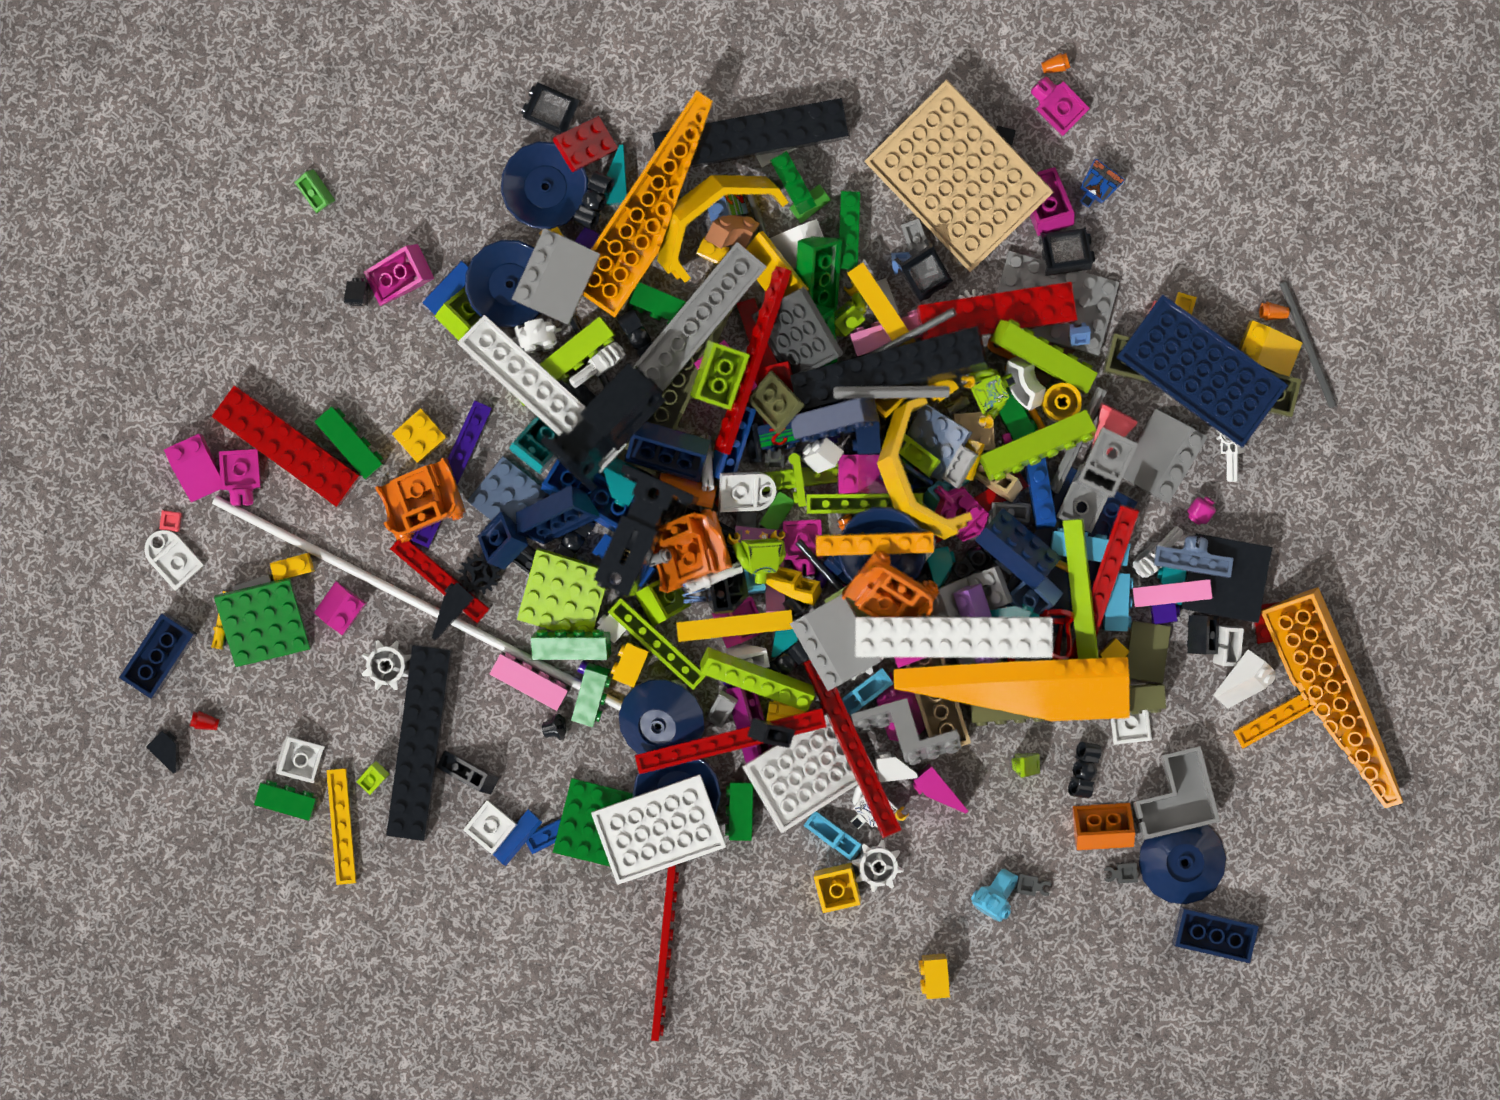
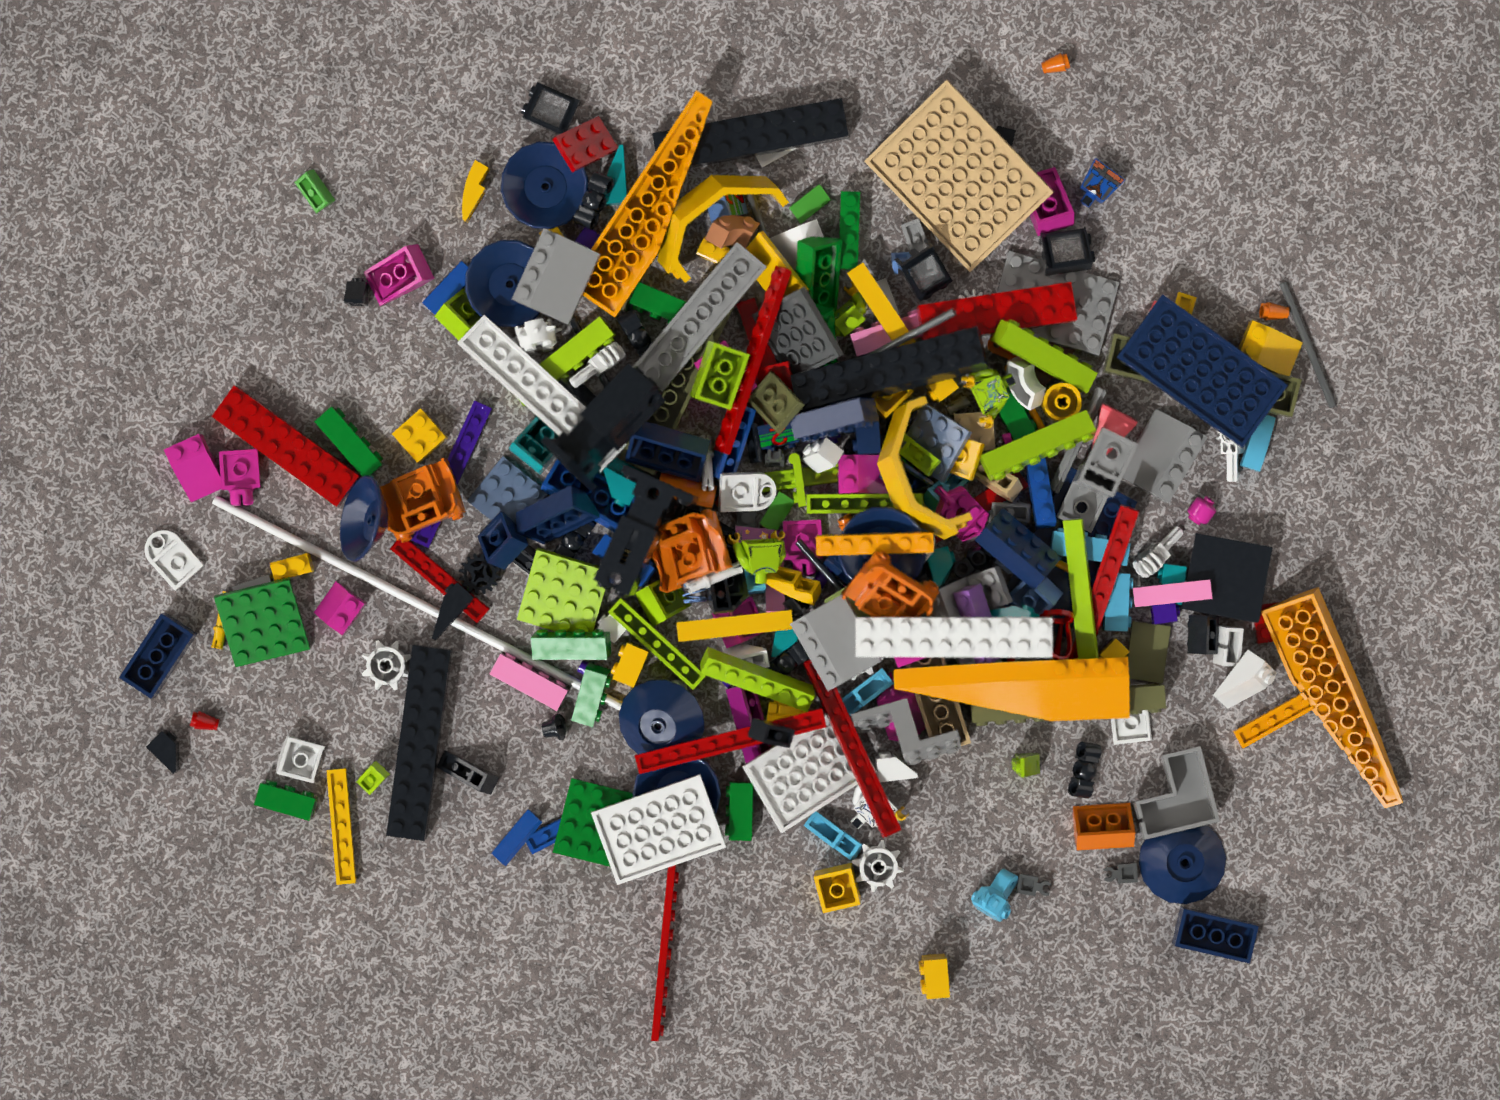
coral tile [159,510,182,532] -> none
white plate [463,800,517,854] -> none
light grey pin [648,549,672,567] -> none
light grey tile [706,690,738,729] -> none
green brick [770,151,817,215] -> none
light grey axle [833,386,950,399] -> none
dark pink slope [912,764,969,814] -> none
light grey plate [942,445,978,489] -> none
dark pink plate [1031,77,1090,136] -> none
medium blue tile [1069,322,1091,347] -> none
sand blue plate [1153,536,1234,578] -> none
none -> dark blue dish [340,475,388,562]
none -> yellow slope [462,160,490,223]
none -> medium azure slope [1239,415,1276,472]

